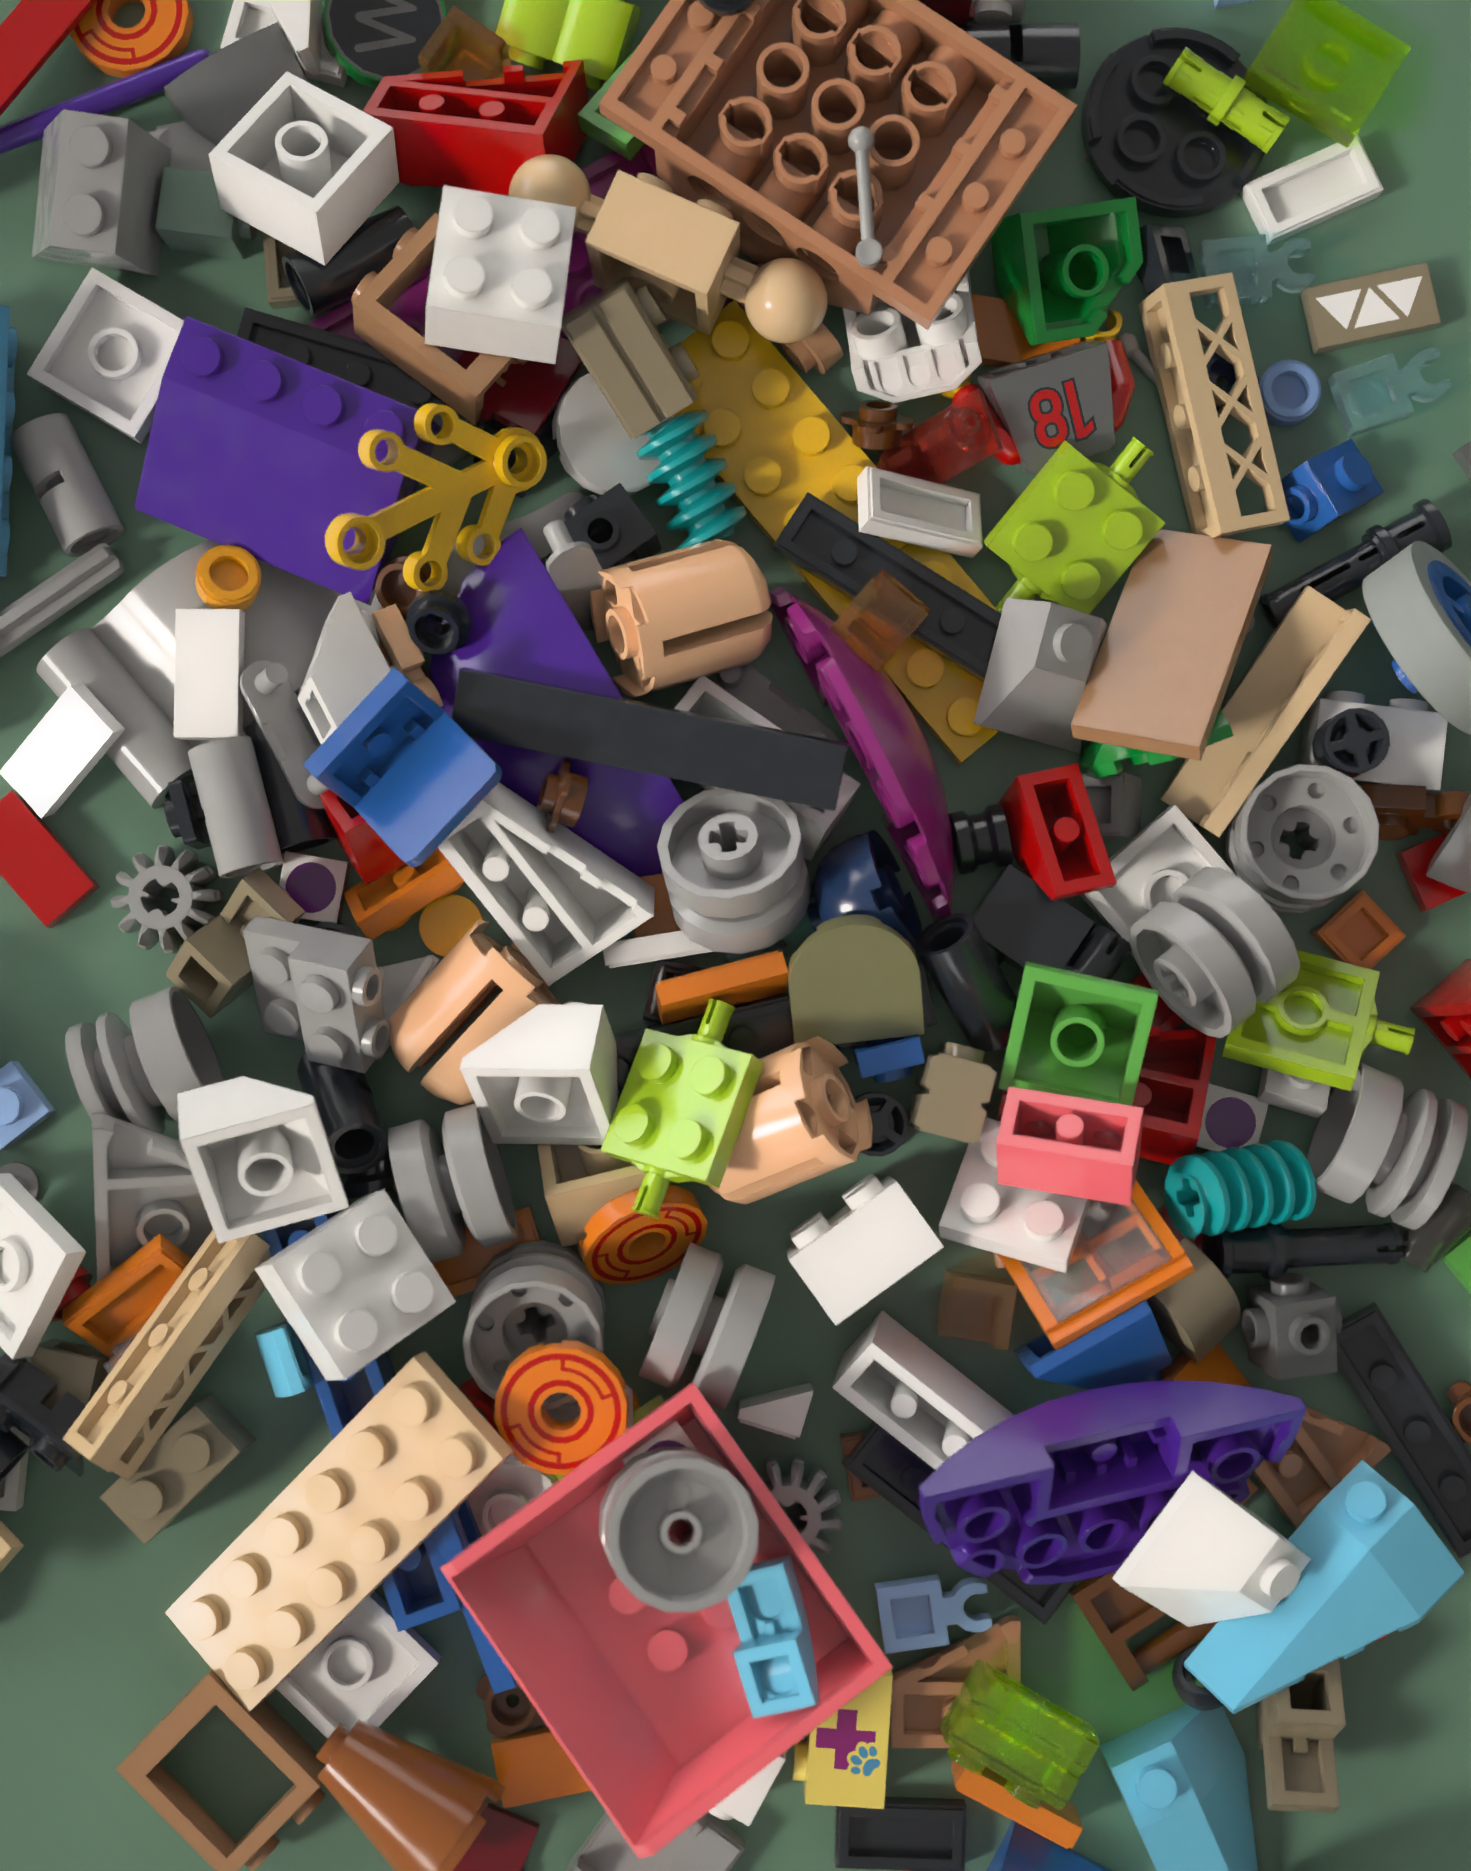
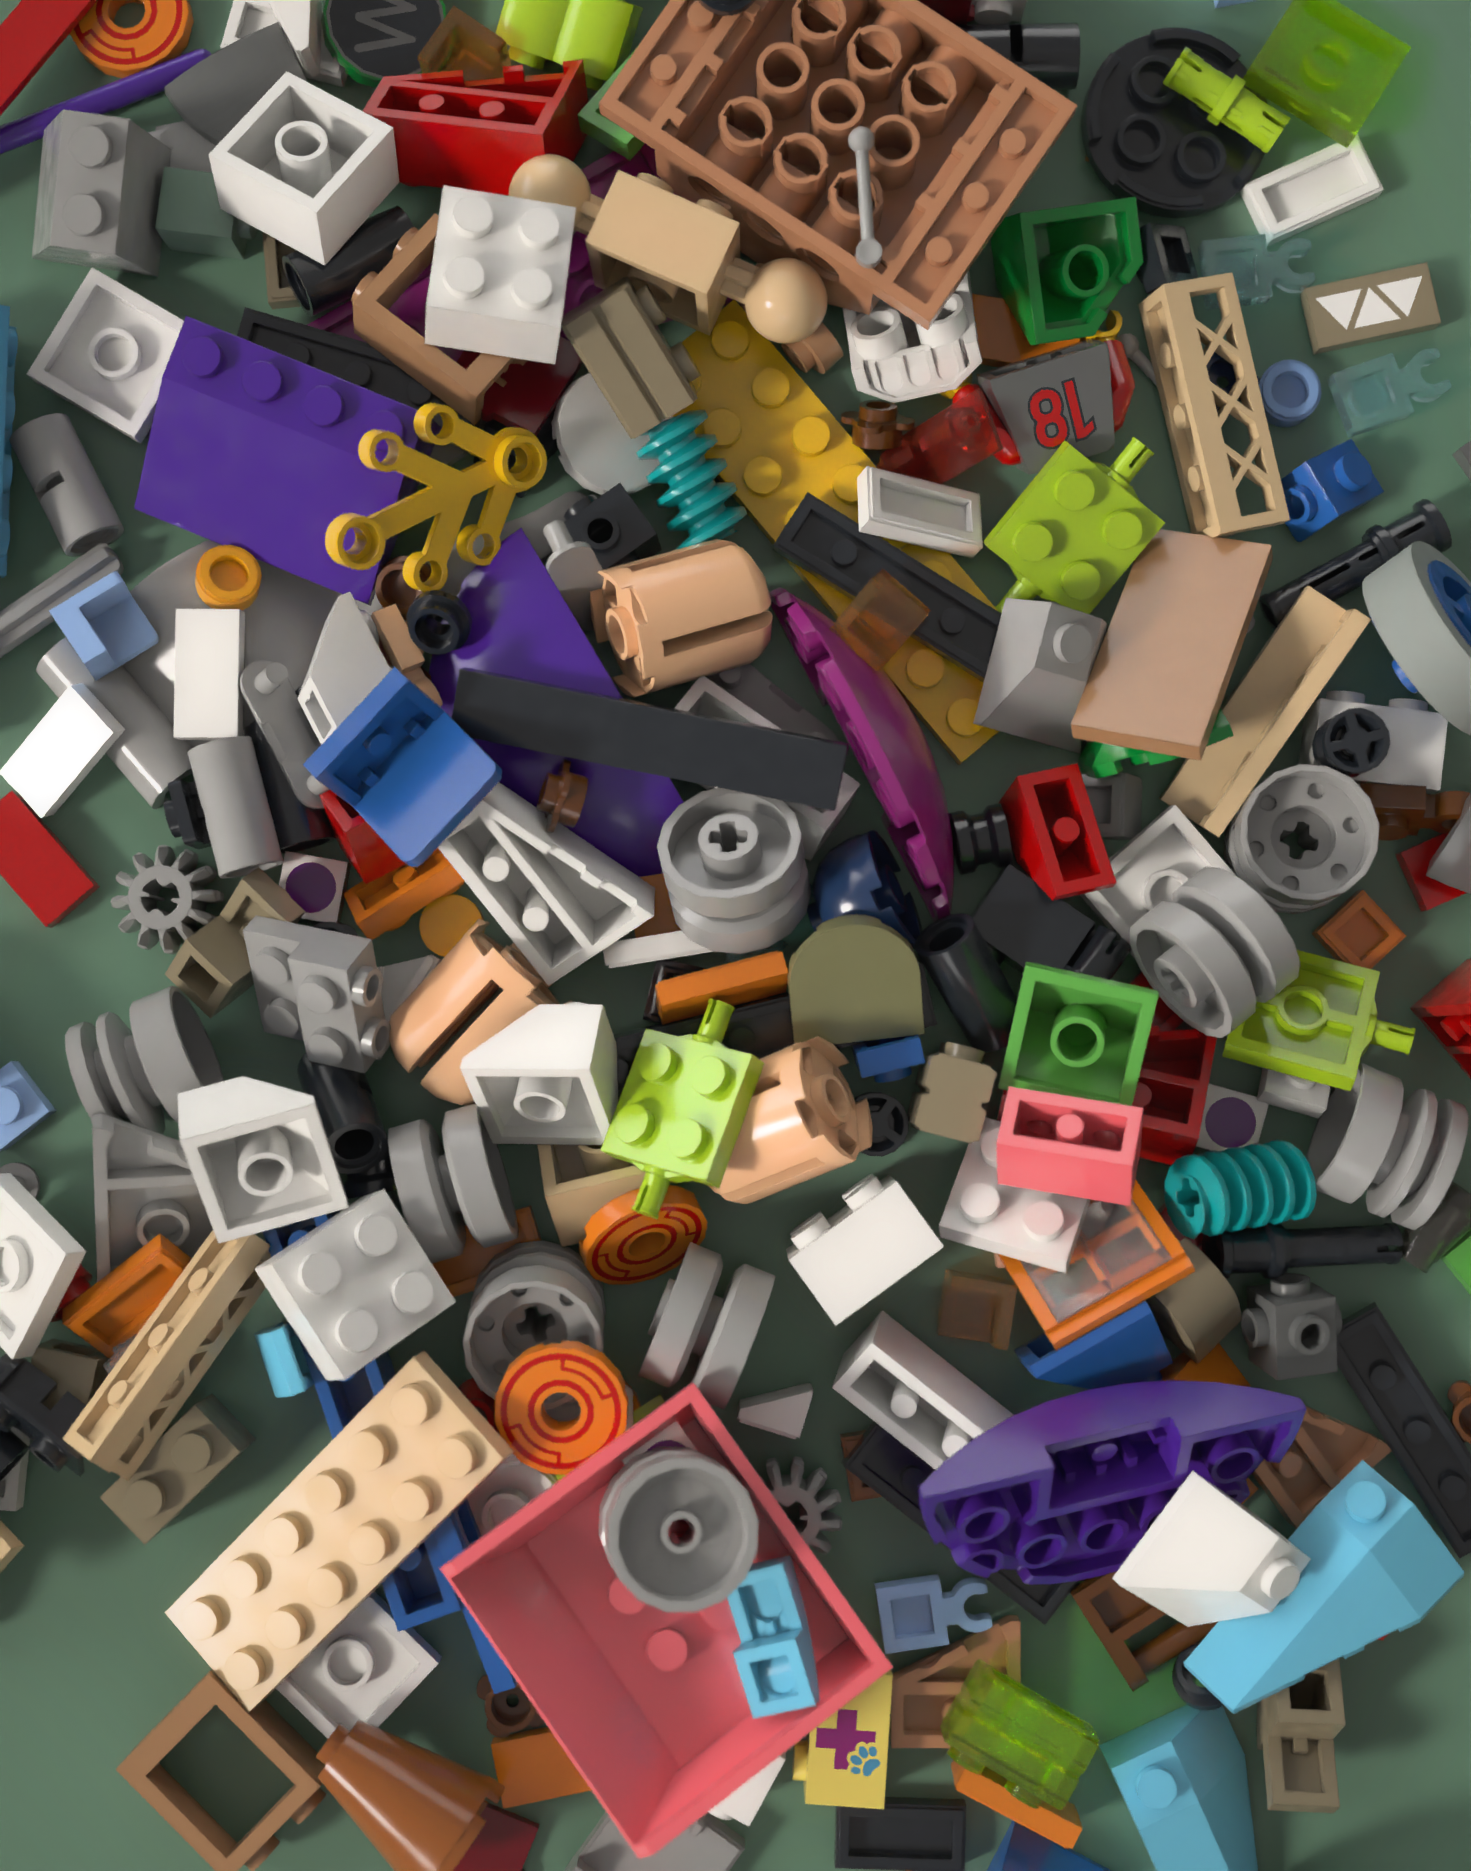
none -> light blue panel [49,571,159,681]

